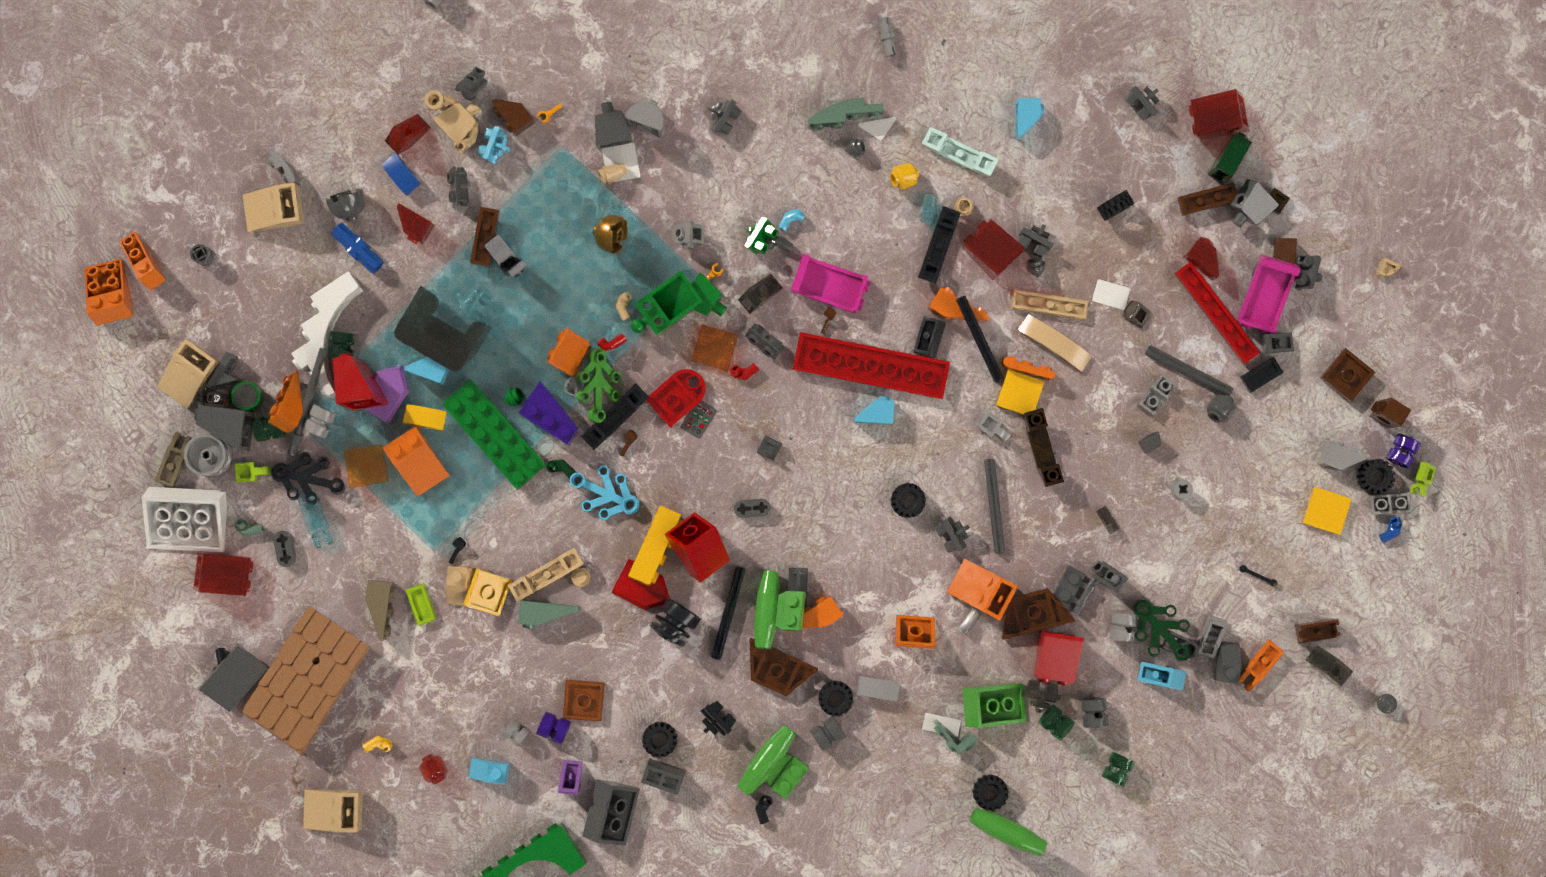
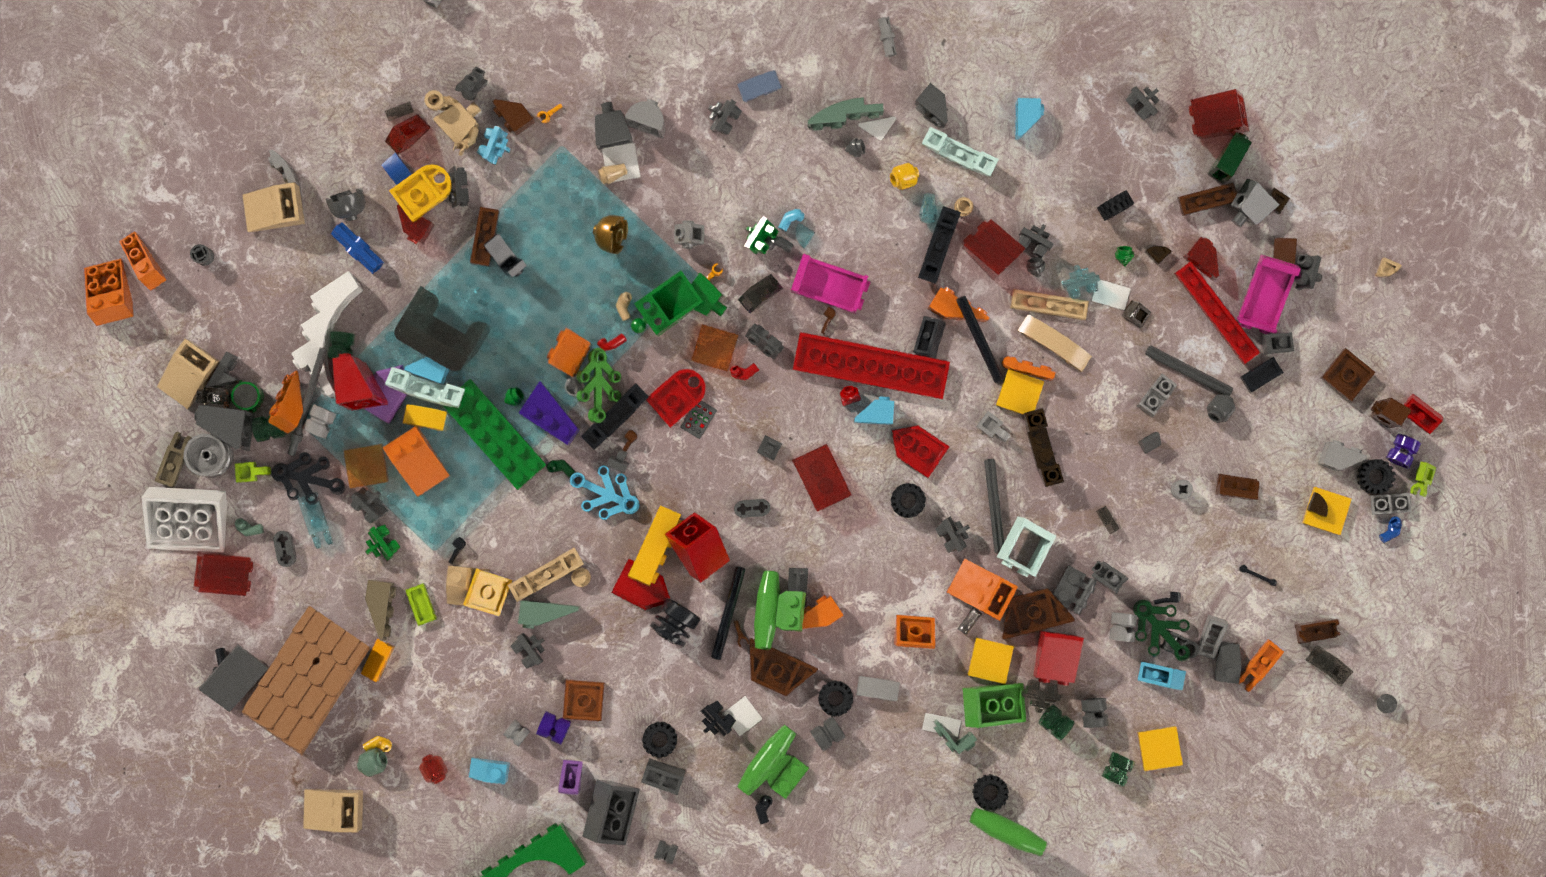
none -> dark grey hips [351,487,389,524]
none -> sand green head [357,749,388,777]
none -> light orange slope [361,638,395,682]
none -> green hips [365,524,400,561]
none -> clear smoke piece [385,102,414,121]
none -> light aqua slope [385,367,465,408]
none -> yellow tile [389,165,452,222]
none -> dark grey hips [511,633,545,669]
none -> dark grey tile [606,450,630,473]
none -> dark grey wheel [654,840,678,865]
none -> white sticker [722,696,762,736]
none -> reddish brown hand [733,620,749,648]
none -> sand blue slope [737,70,782,102]
none -> clear red slope [792,444,852,512]
none -> clear light blue tile [796,223,815,249]
none -> red plate [840,386,861,406]
none -> red tile [892,425,950,478]
none -> dark grey slope [915,83,948,128]
none -> yellow tile [967,638,1014,684]
none -> light aqua window [997,516,1056,577]
none -> clear light blue hips [1062,265,1100,299]
none -> green plate [1115,246,1134,266]
none -> yellow tile [1137,726,1183,771]
none -> dark brown tile [1144,246,1172,265]
none -> black hand [1154,592,1181,605]
none -> reddish brown hinge [1215,474,1260,500]
none -> dark brown tile [1307,492,1328,517]
none -> red slope [1404,394,1443,434]

